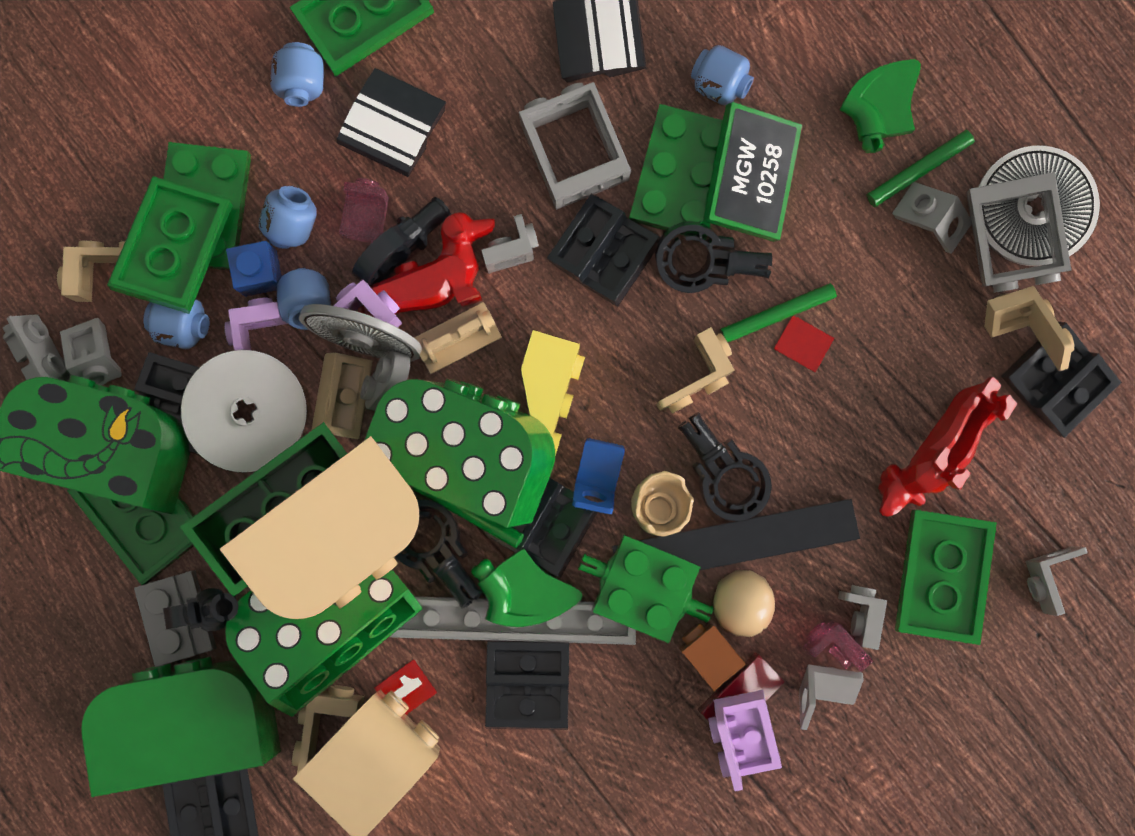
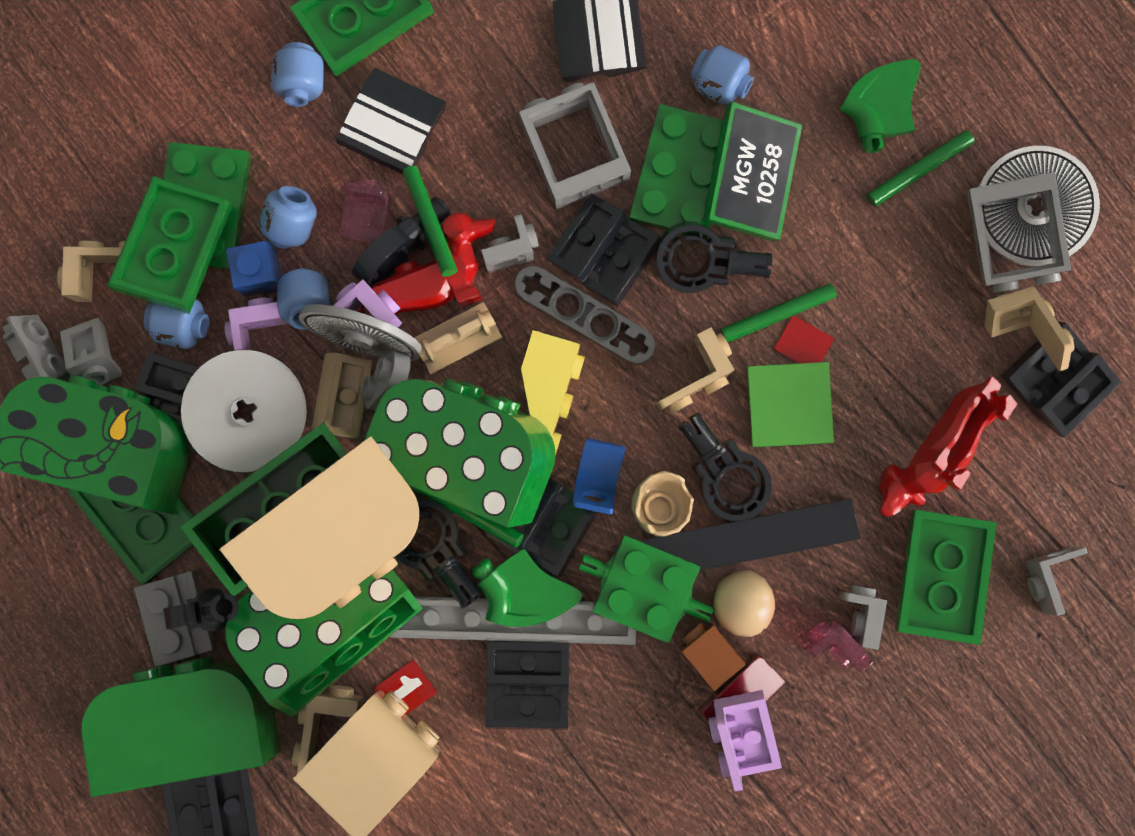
light grey bracket [799,665,864,730] -> none
light grey bracket [892,182,971,254] -> none
none -> green bar [402,165,458,277]
none -> dark grey beam [515,266,655,365]
none -> bright green tile [746,362,834,448]

